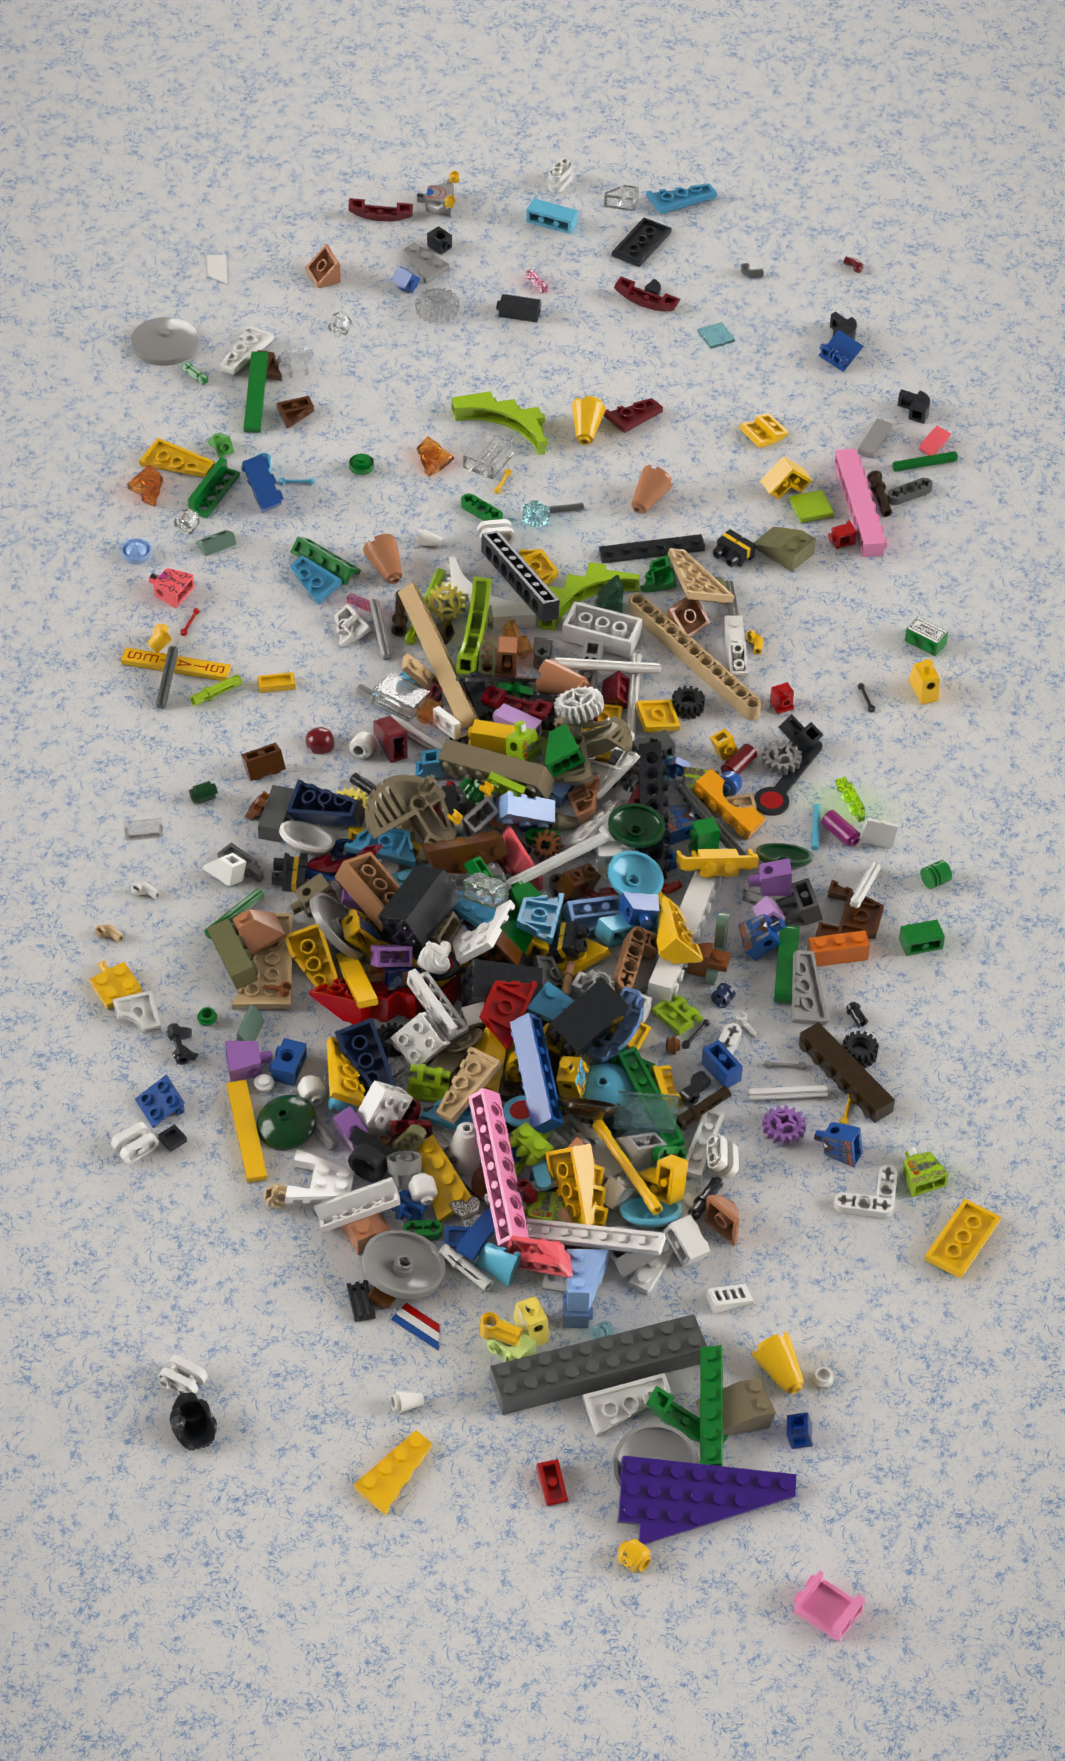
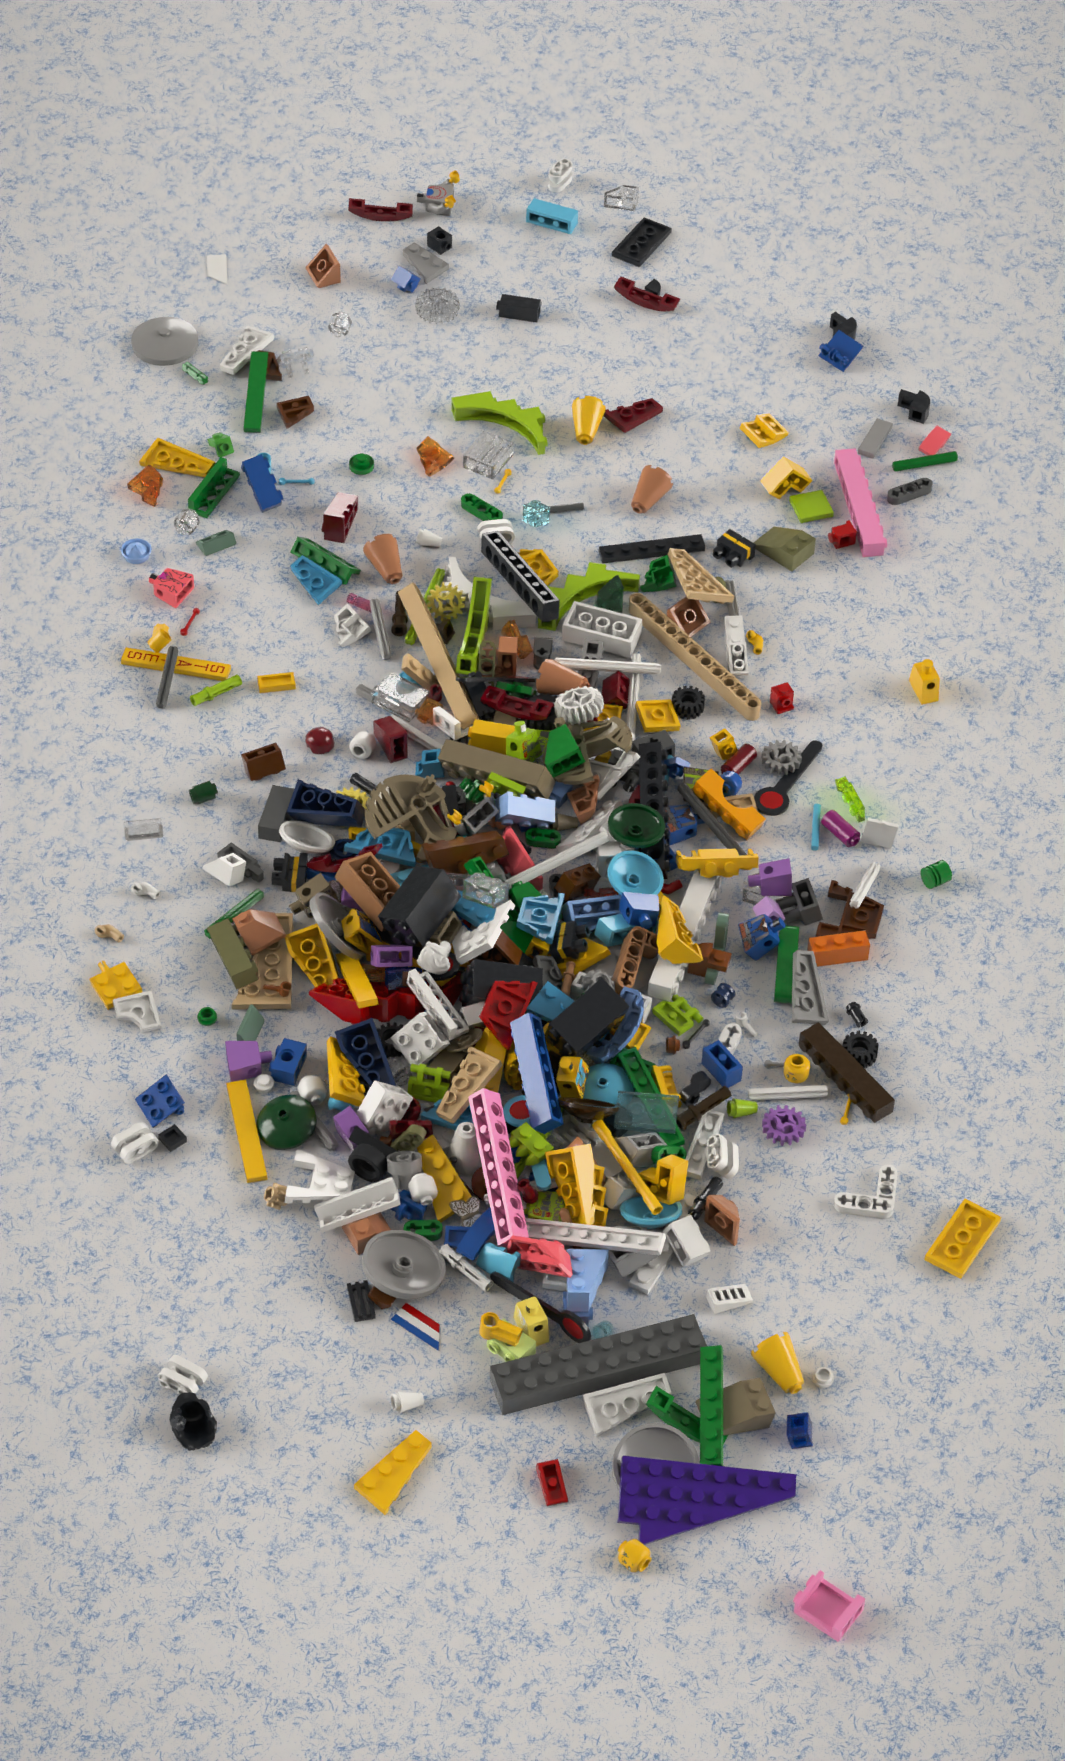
black piece [166,1023,199,1065] -> none
dark orange plate [245,791,270,820] -> none
lavender brick [493,703,542,737] -> none
dark brown tile [499,1080,520,1101] -> none
clear pink axle [526,269,548,293] -> none
dark orange gear [531,829,564,860] -> none
dark azure wing [646,183,717,214] -> none
green brick [688,817,720,855] -> none
clear light blue piece [697,322,735,349] -> none
dark grey arm [740,263,764,278] -> none
dark green dish [756,843,813,871] -> none
black brick [778,714,823,752] -> none
blue torso [814,1122,863,1167] -> none
dark red arm [844,256,864,273] -> none
black hinge [858,683,875,713] -> none
dark brown pin [867,470,892,517] -> none
green brick [899,919,945,956] -> none
lime torso [902,1148,949,1197] -> none
brick [905,616,948,656] -> none
none -> dark red wedge [321,492,358,543]
none -> black piece [490,1271,591,1343]
none -> lime cone [726,1098,758,1118]
none -> yellow head [783,1054,810,1083]

